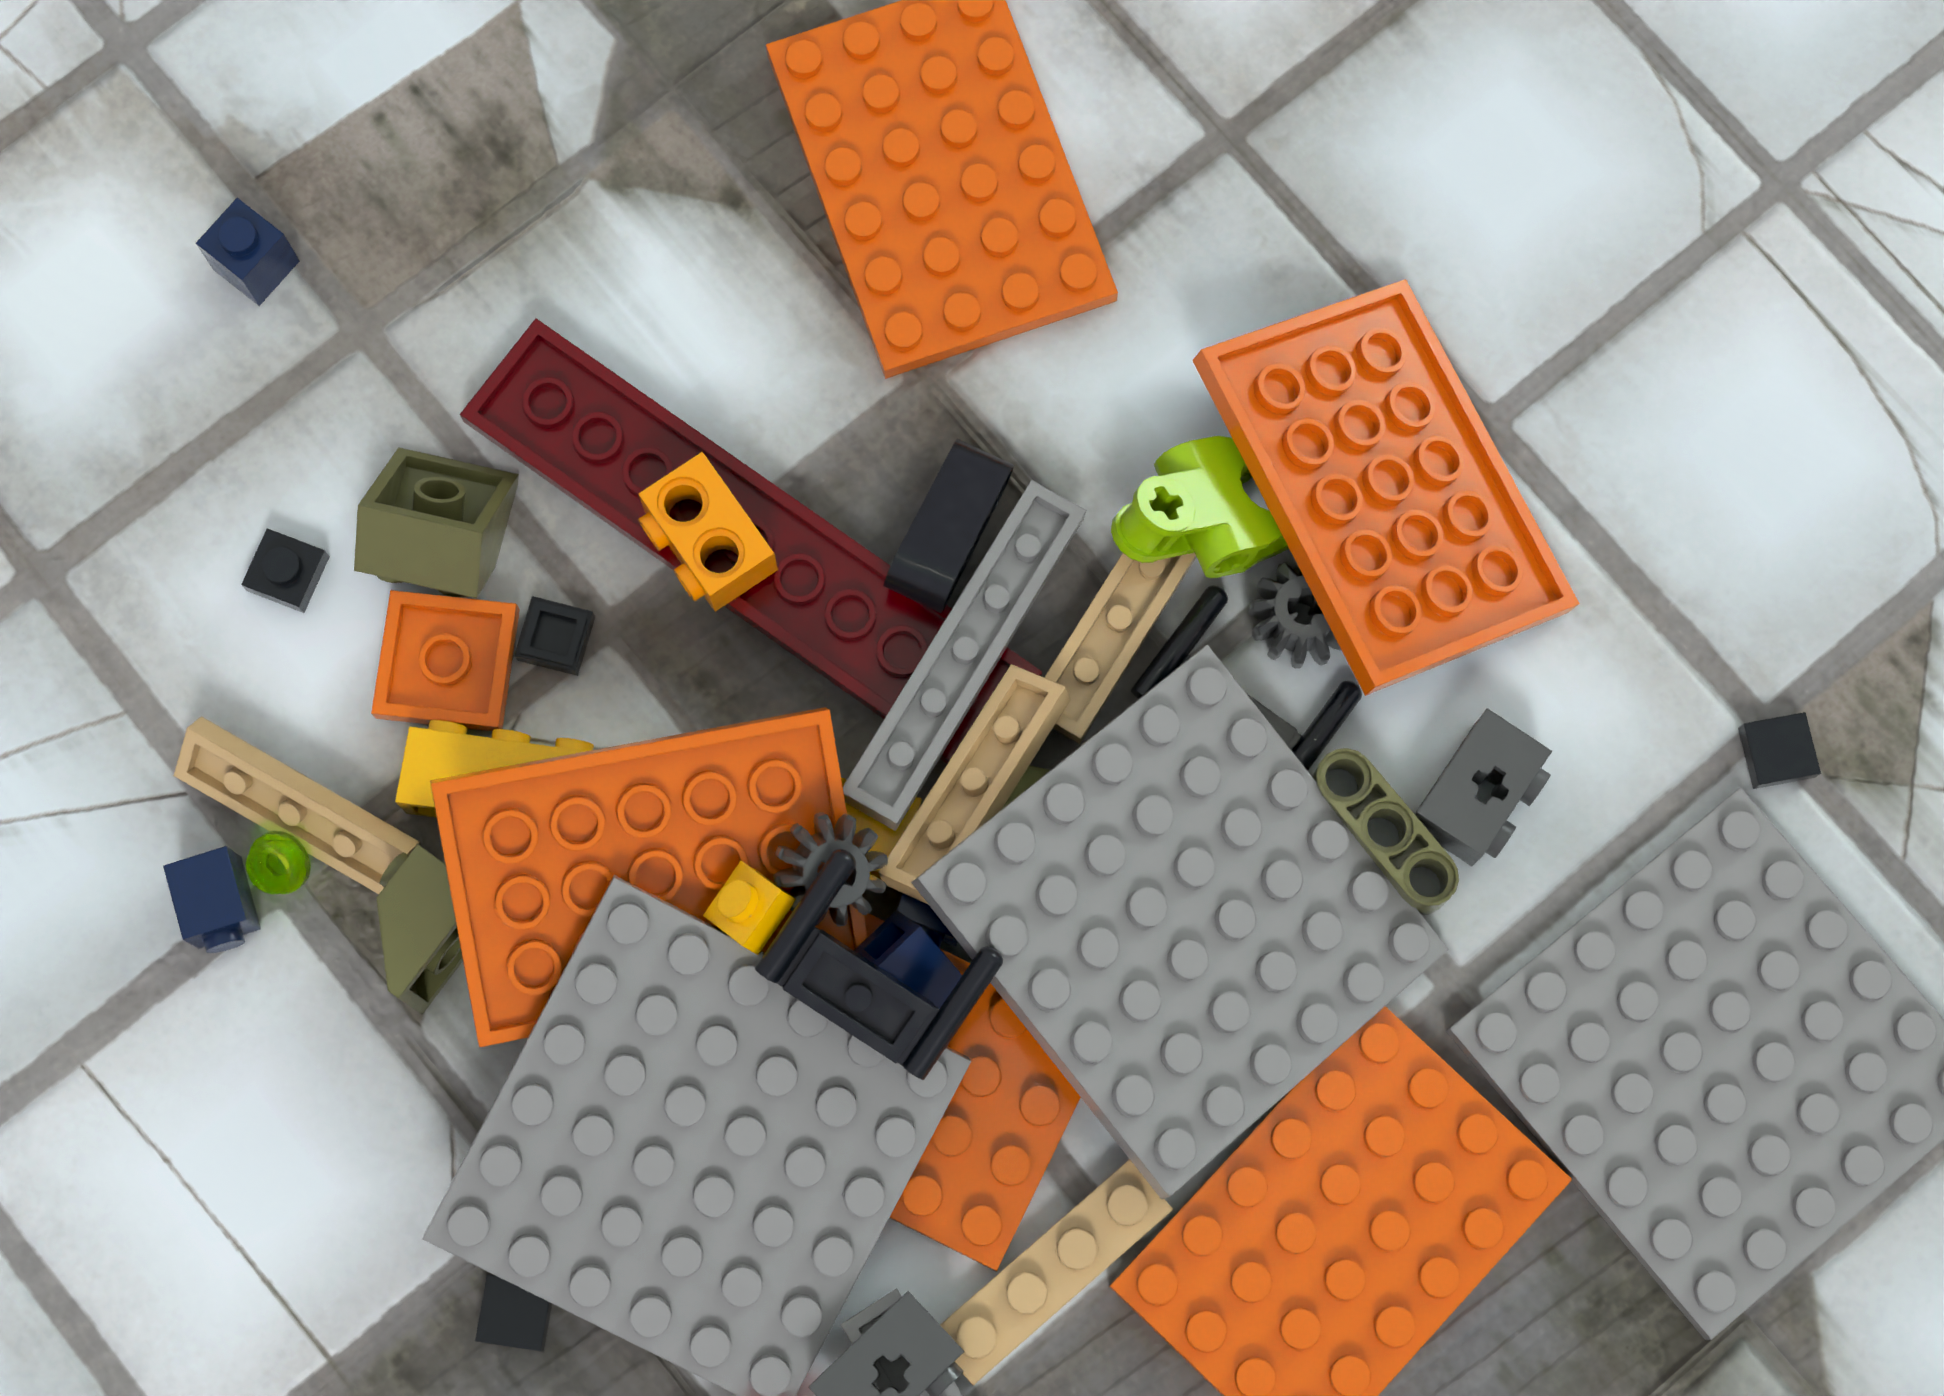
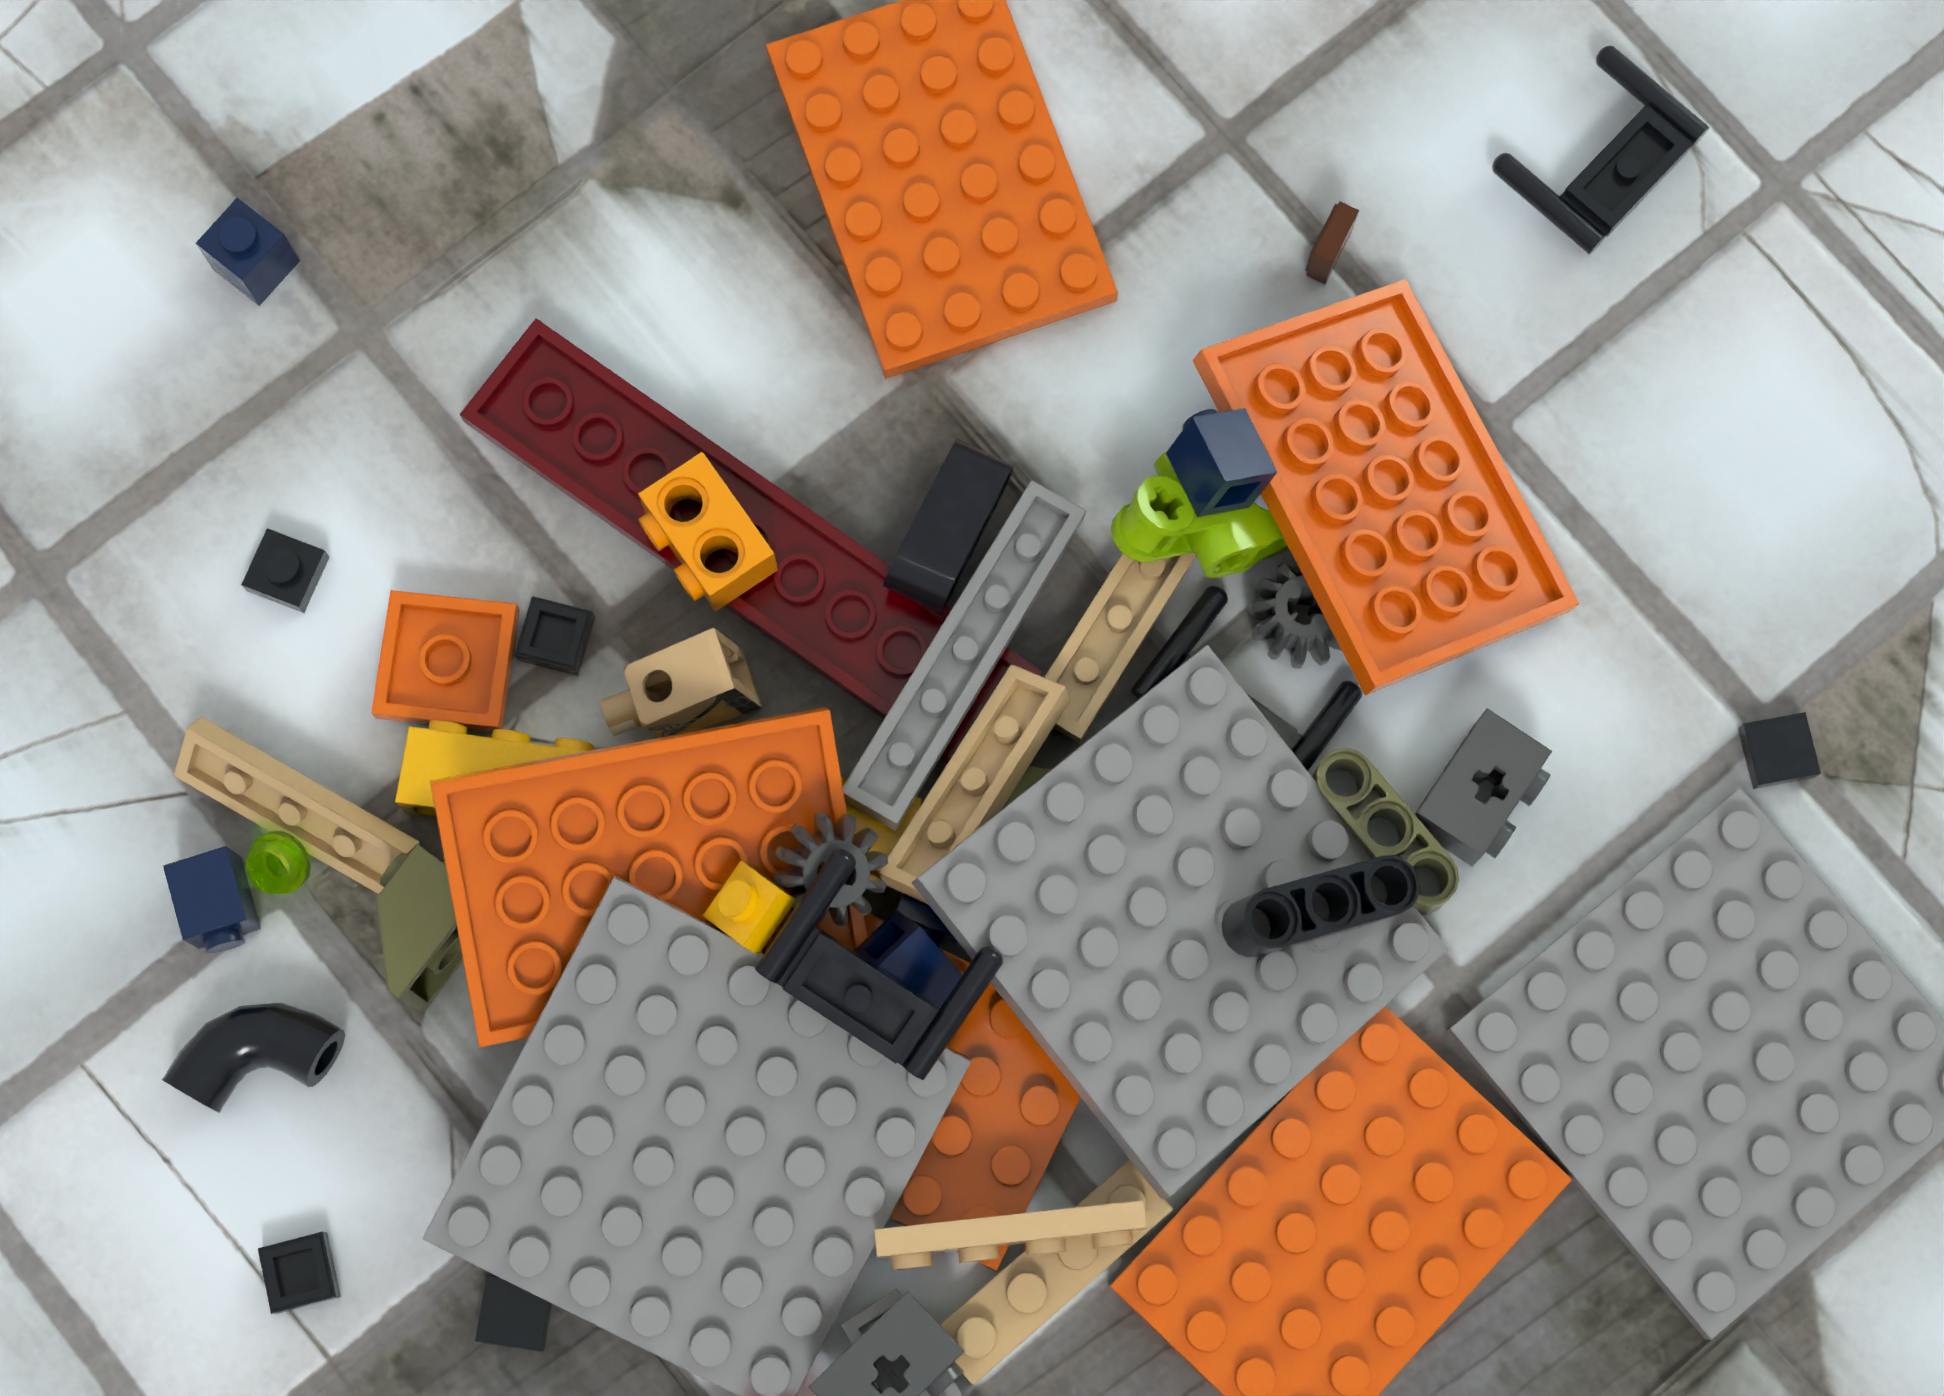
olive slope [354,447,519,598] -> none
none -> black cylinder [162,1003,345,1113]
none -> black tile [258,1231,341,1314]
none -> tan torso [600,628,762,738]
none -> tan plate [874,1200,1147,1270]
none -> brick [1166,408,1277,517]
none -> black beam [1222,855,1420,957]
none -> reddish brown tile [1305,201,1359,285]
none -> black plate [1492,46,1710,255]

